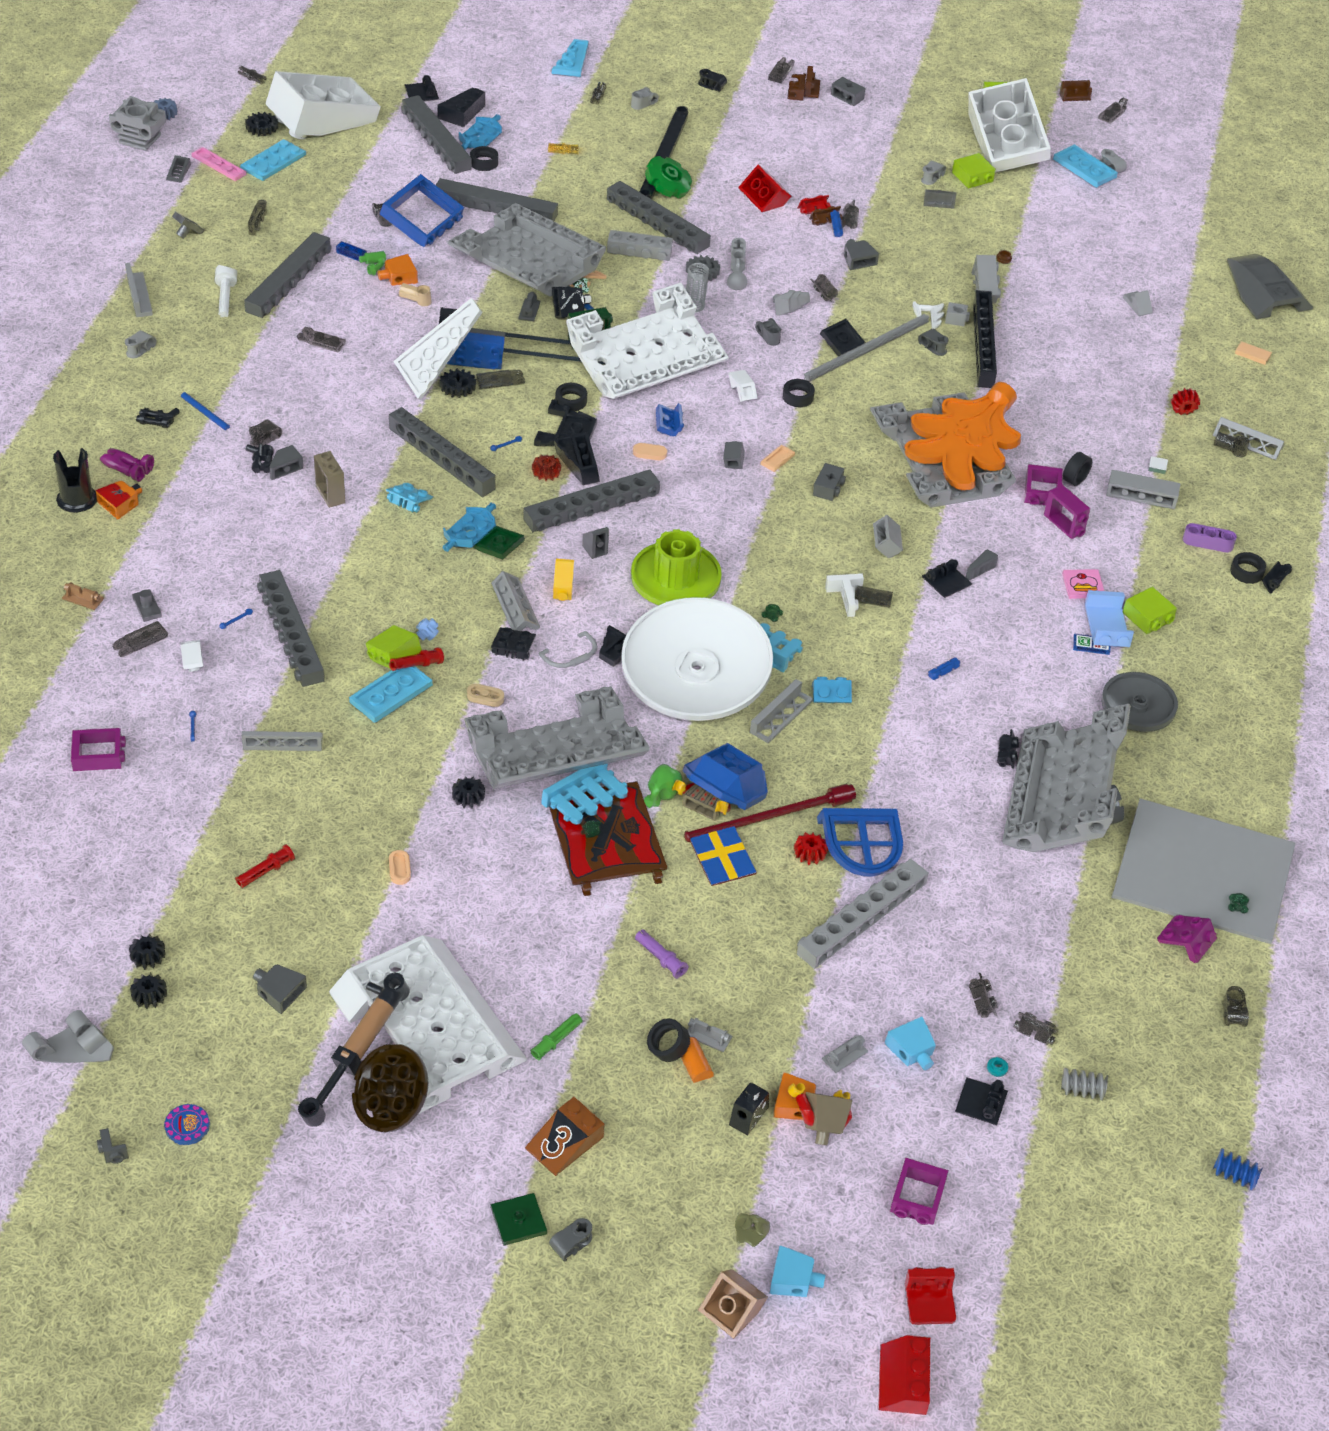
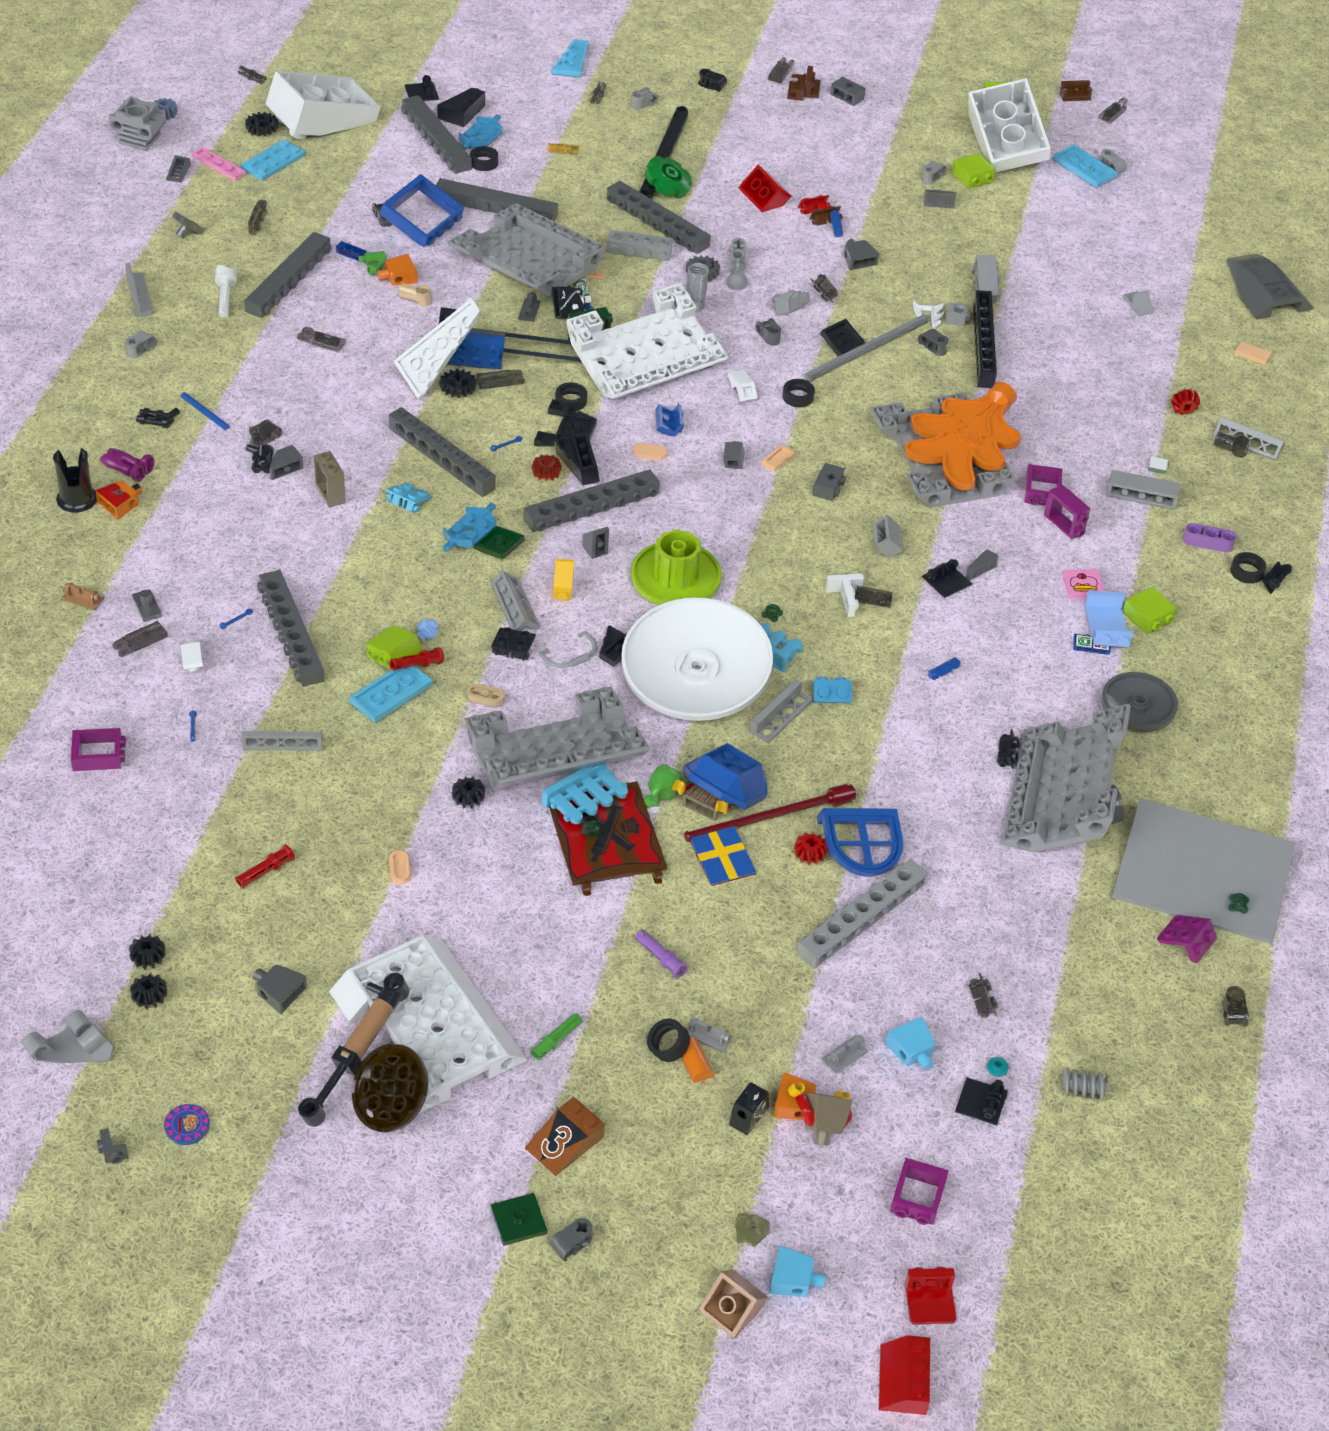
clear smoke hinge [842,200,859,229] -> none
reddish brown plate [996,250,1012,264] -> none
clear smoke hinge [1013,1012,1059,1045] -> none
black tyre [1063,452,1093,486] -> none
blue piece [1213,1148,1263,1191] -> none

